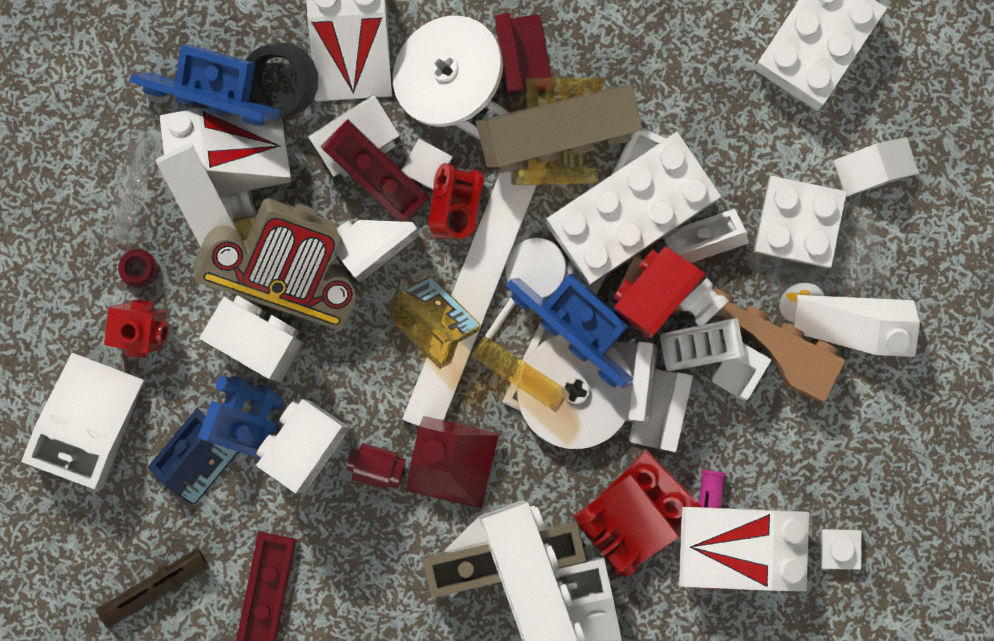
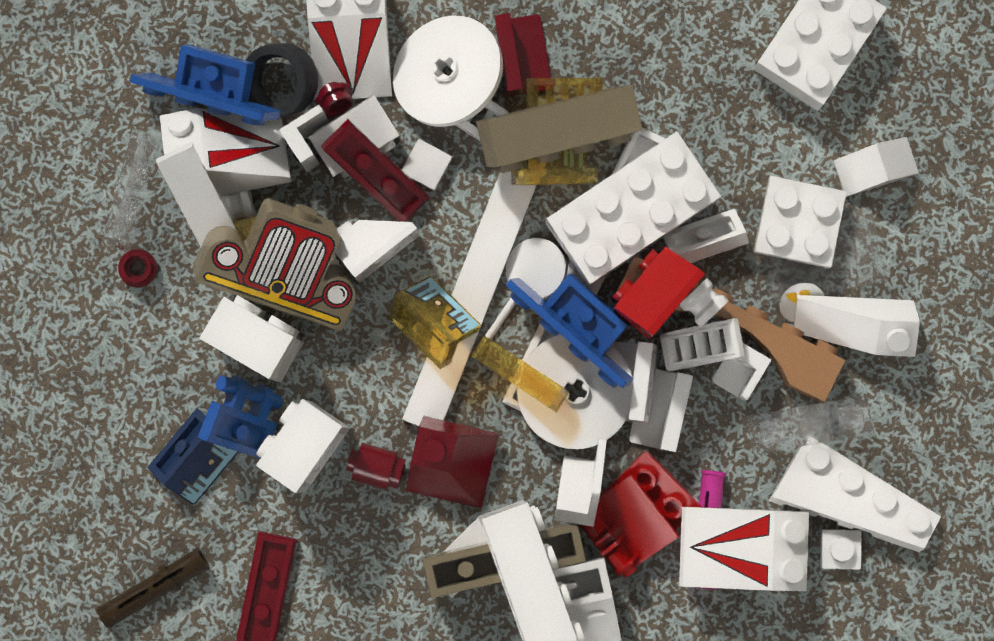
white slope [21,353,145,490] -> none
red brick [104,300,169,358] -> none
red piece [428,163,484,239] -> none
none -> white panel [279,105,329,172]
none -> dark red plate [315,82,353,117]
none -> white panel [554,440,607,527]
none -> clear arch [746,395,874,454]
none -> white wing [769,434,941,552]

